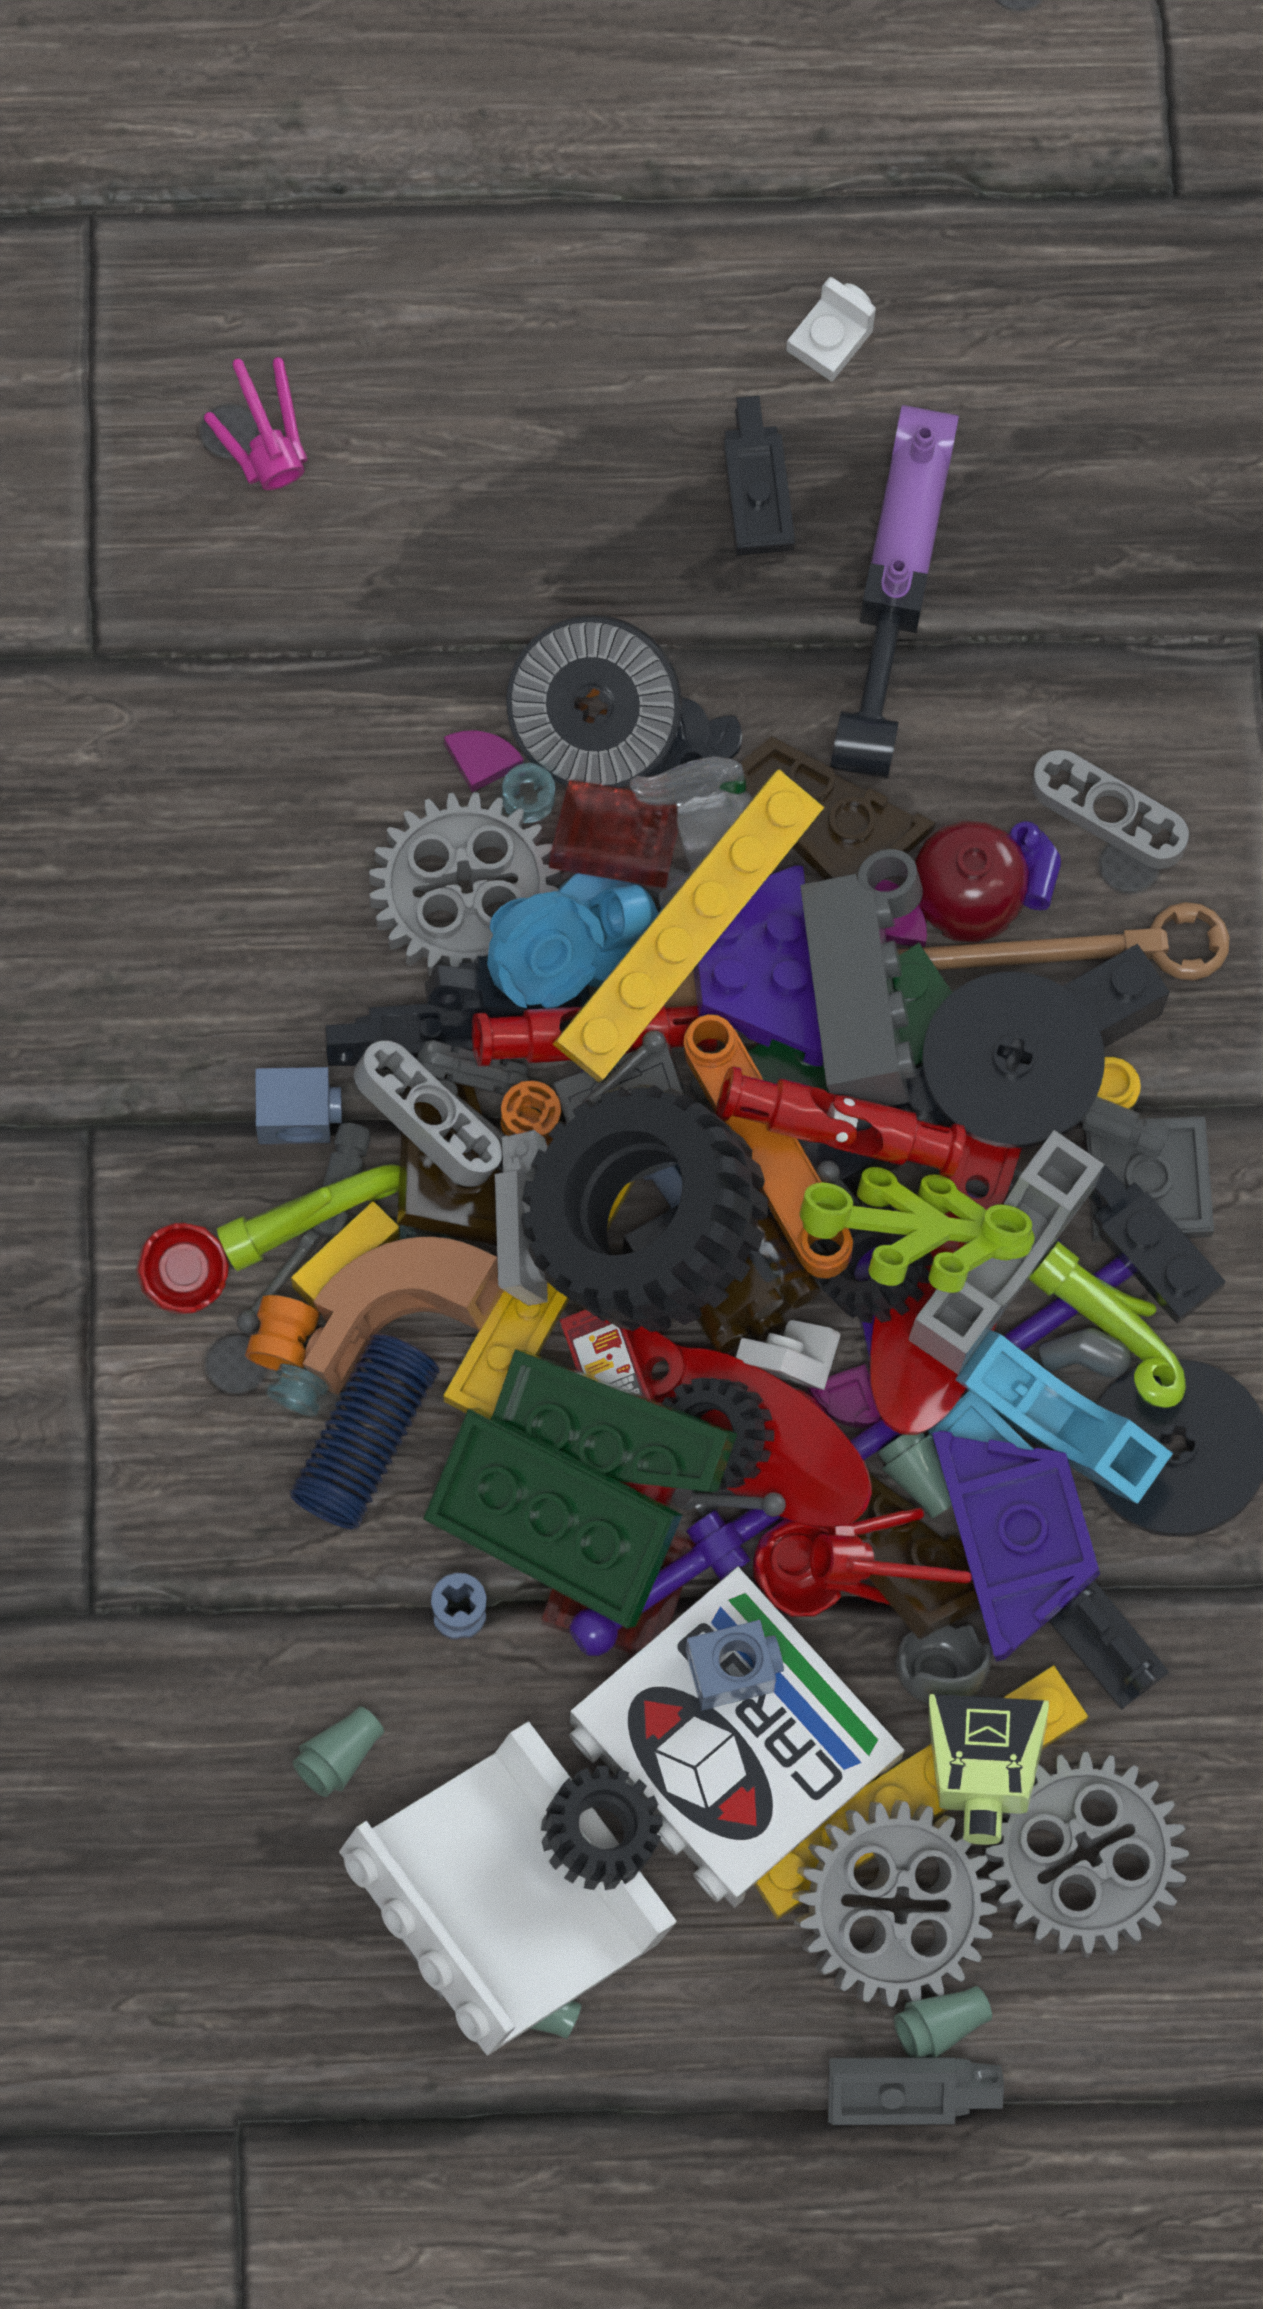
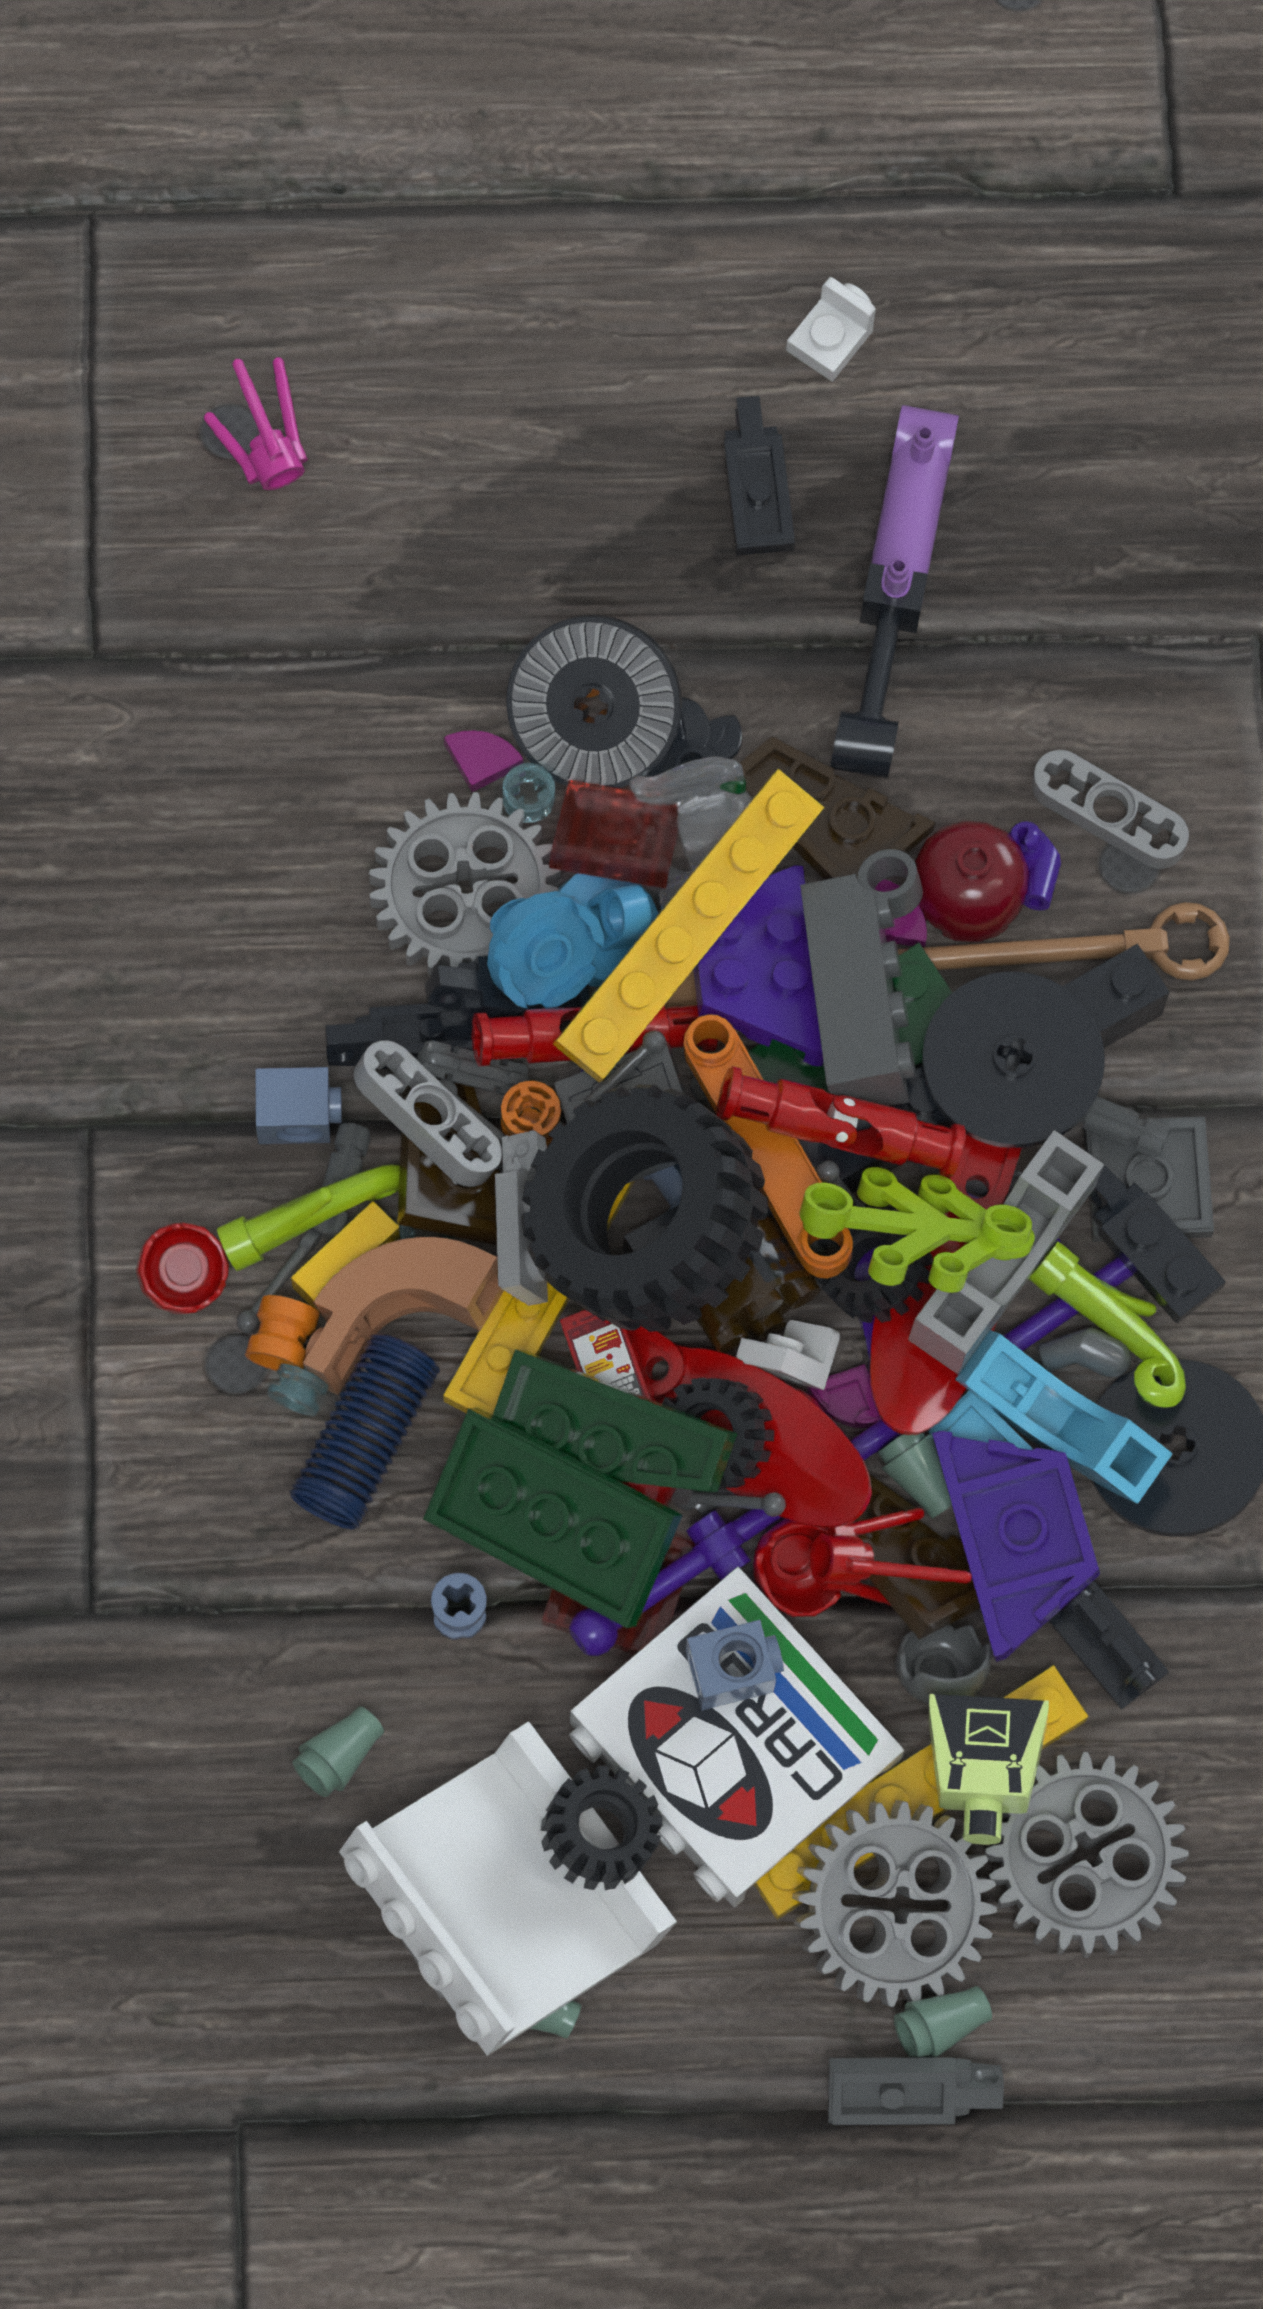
yellow plate [1097,1057,1141,1109] -> none

